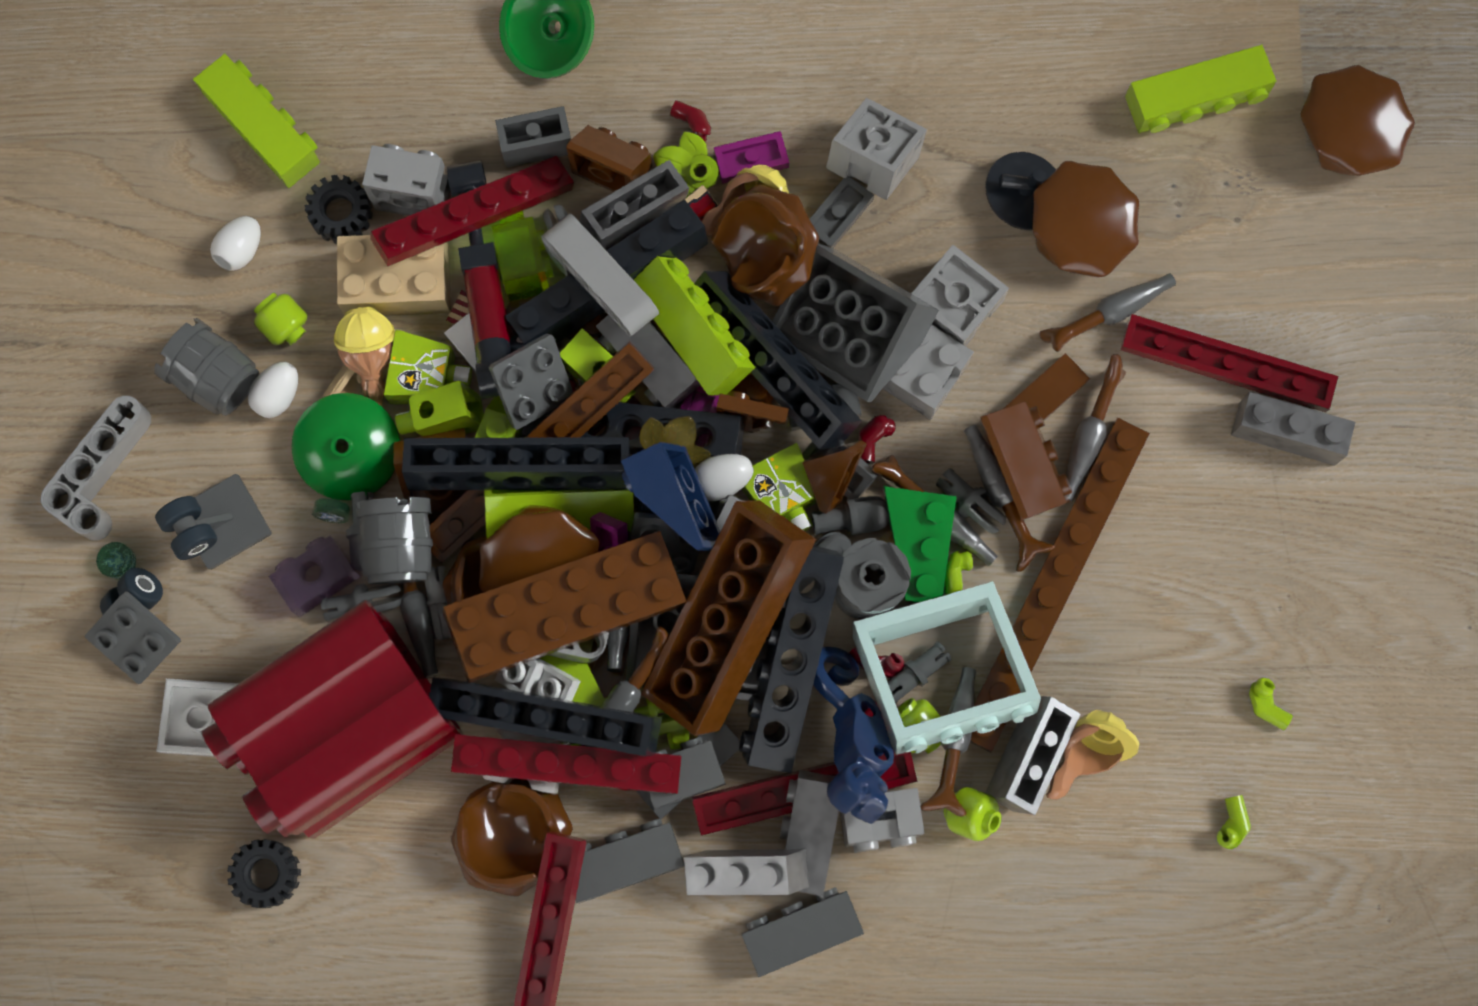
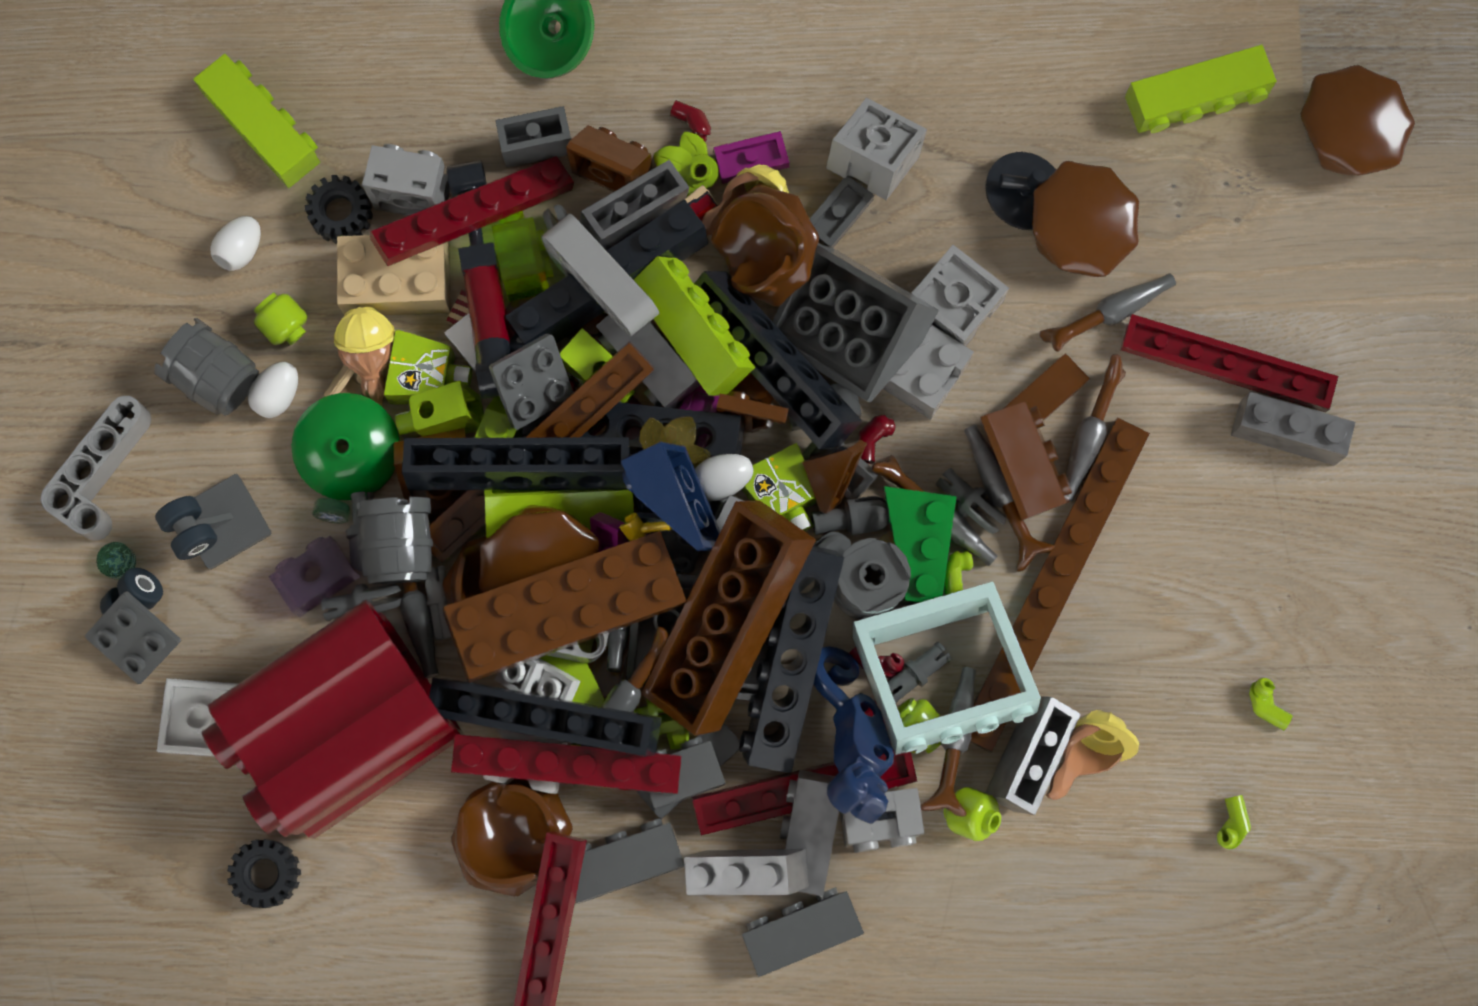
none -> yellow hand [619,513,672,541]

